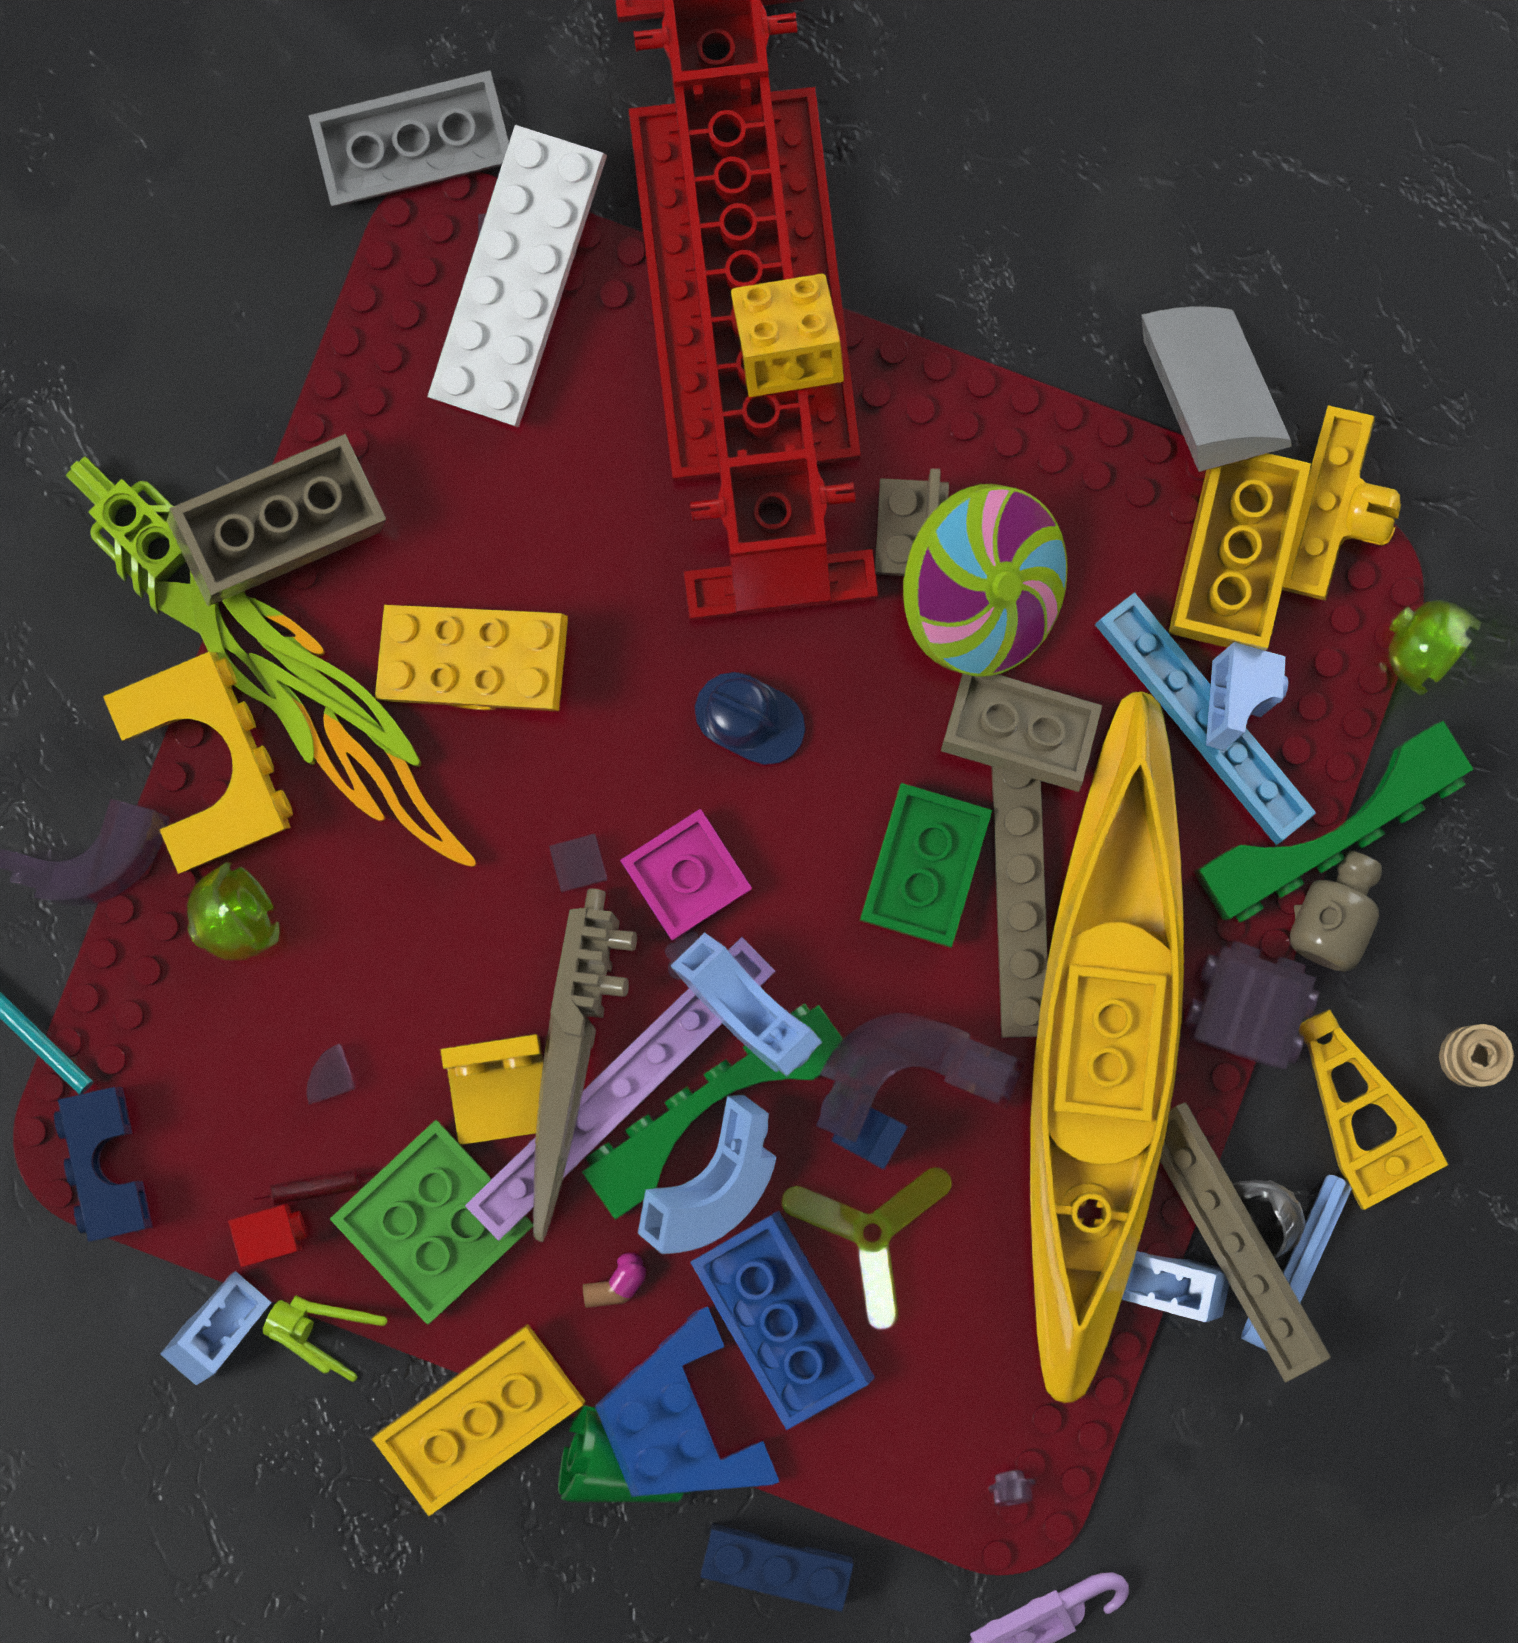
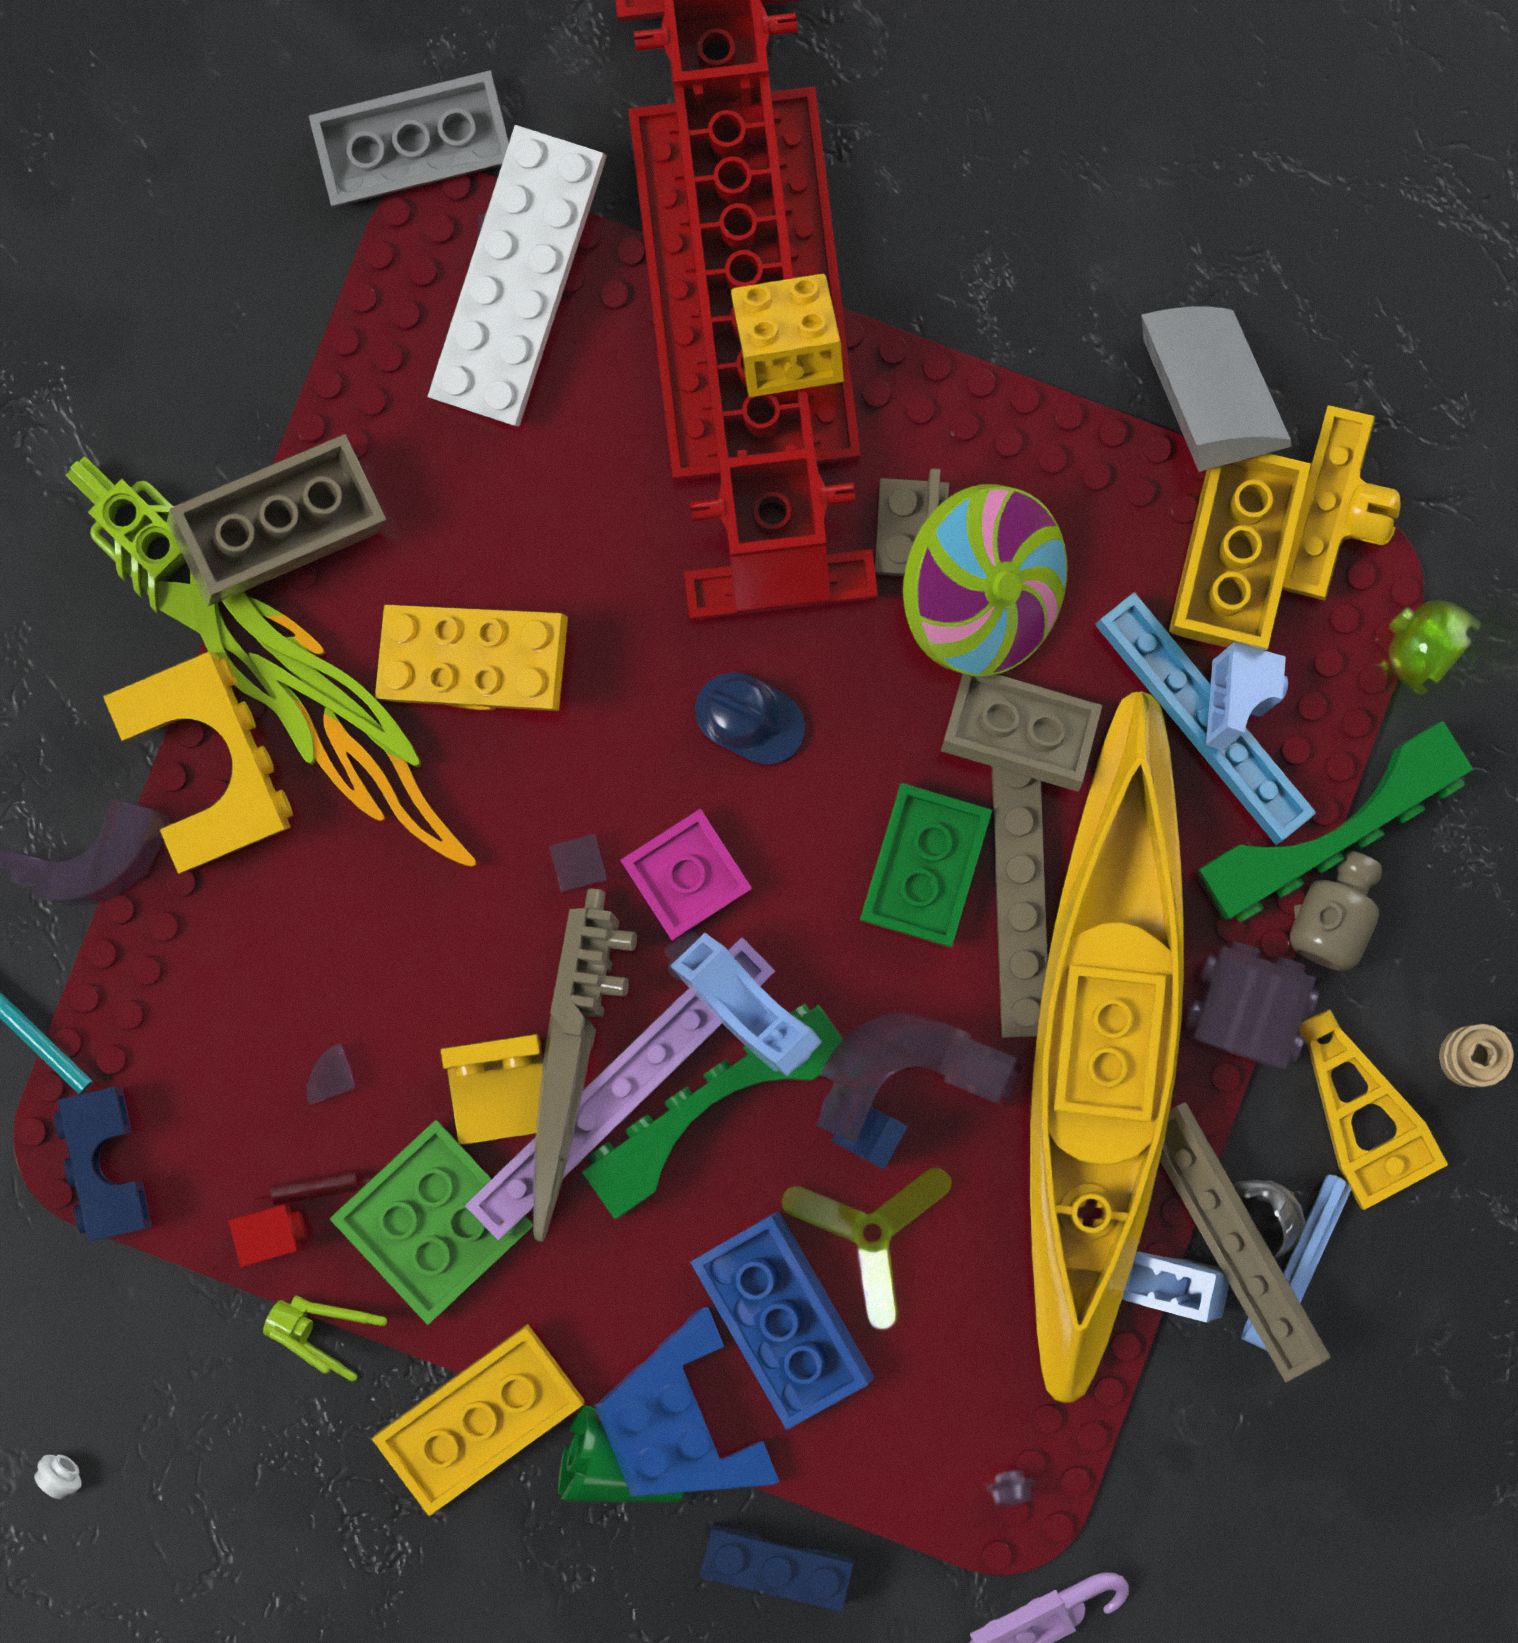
light blue arch [160,1271,271,1385] -> none
clear neon green cylinder [187,862,280,961] -> none
arm [583,1253,646,1308] -> none
light blue arch [638,1095,777,1254] -> none
none -> white plate [34,1455,82,1499]

